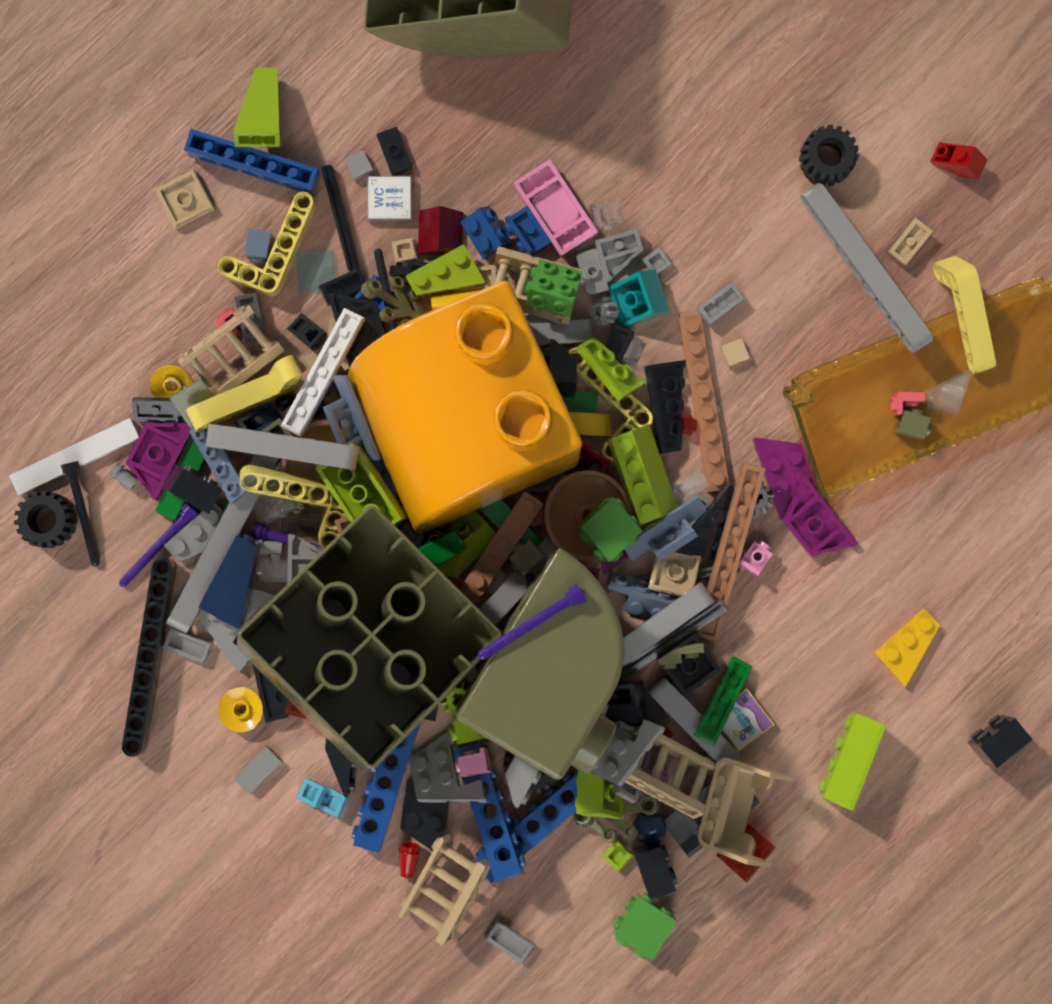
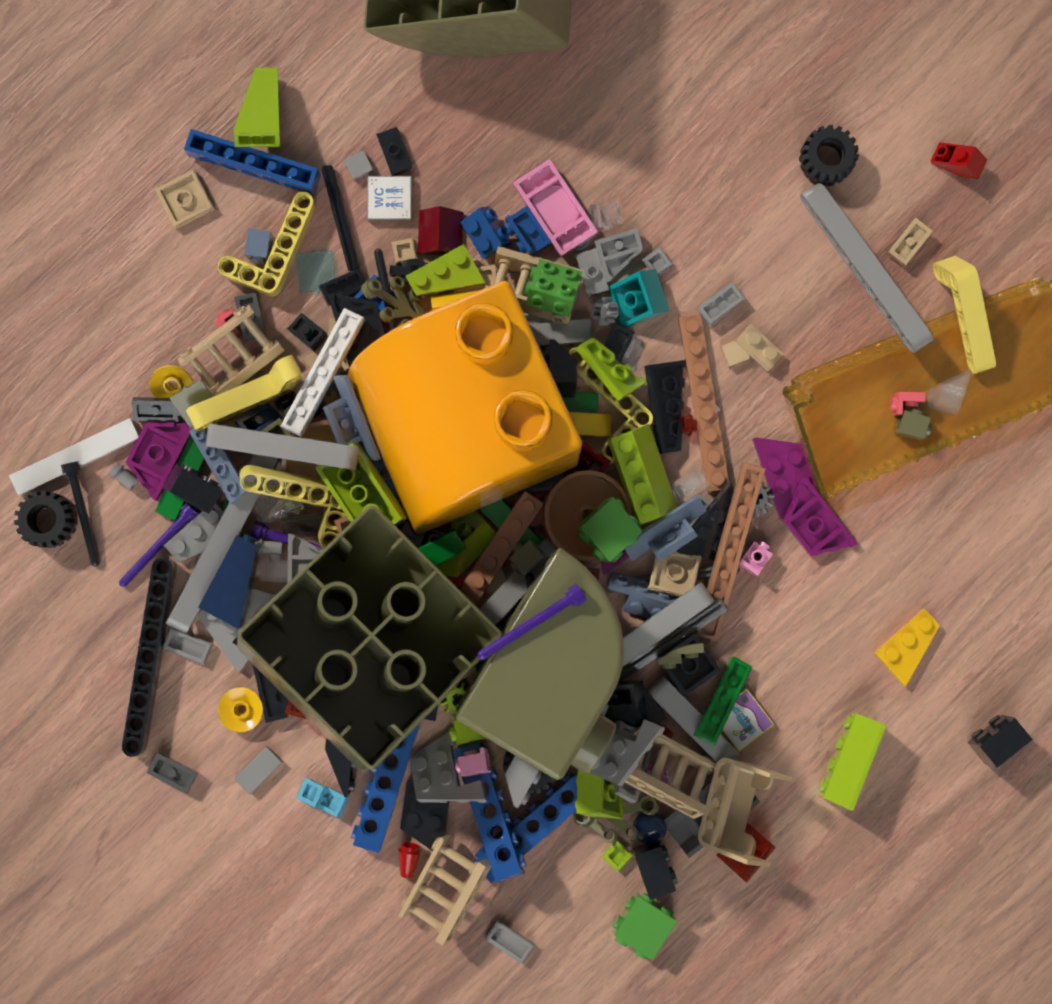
none -> dark grey plate [147,752,199,794]
none -> tan plate [735,324,783,371]

